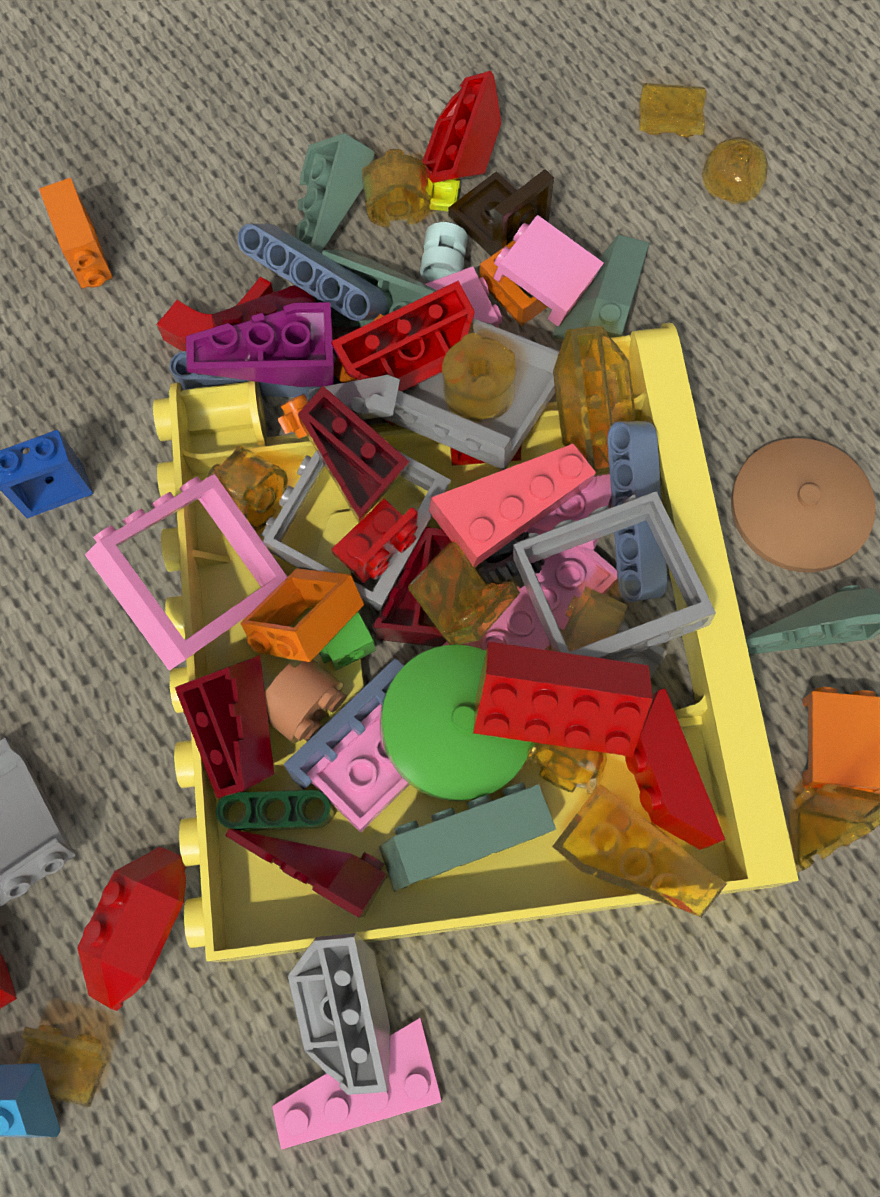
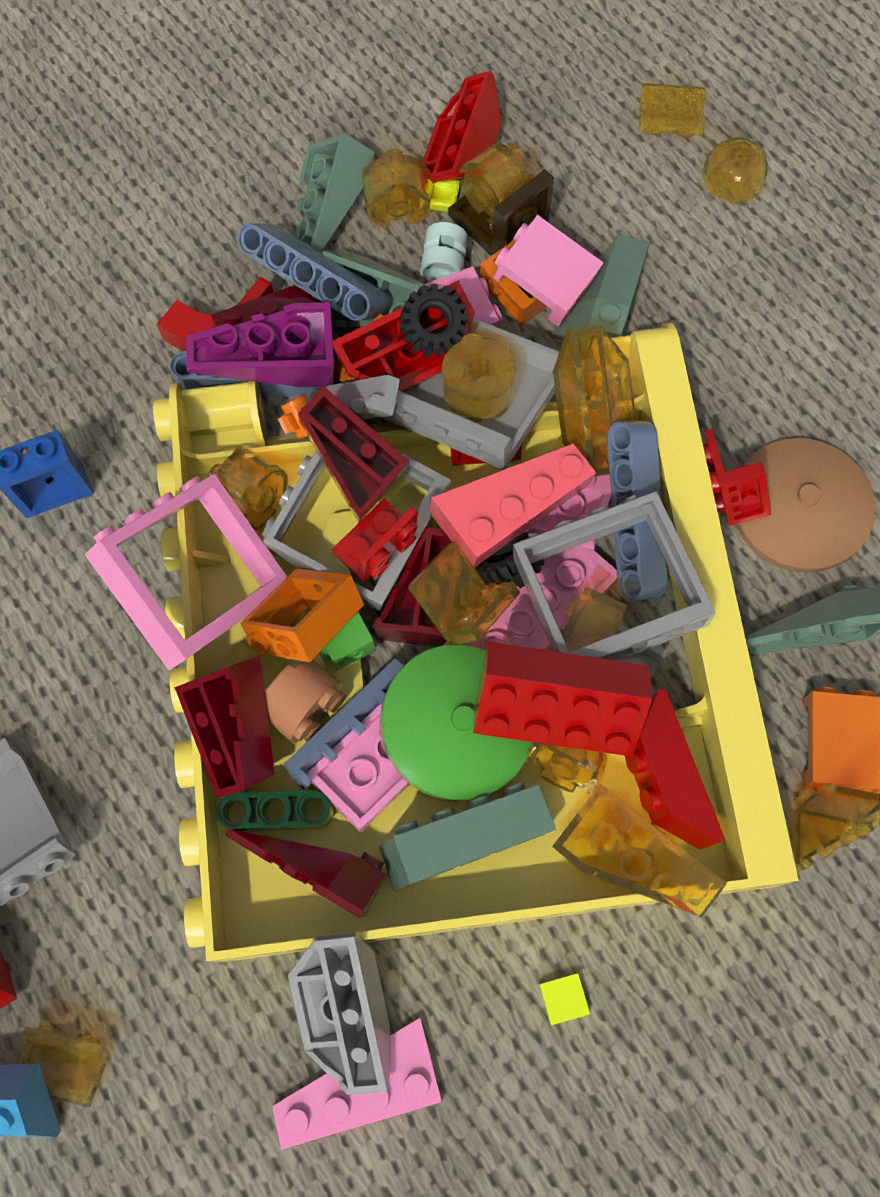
orange window [39,177,113,289] -> none
red wedge [77,847,188,1011] -> none
none -> black tyre [399,284,469,357]
none -> clear yellow brick [459,142,534,224]
none -> neon yellow tile [539,973,590,1025]
none -> red bracket [703,428,771,526]

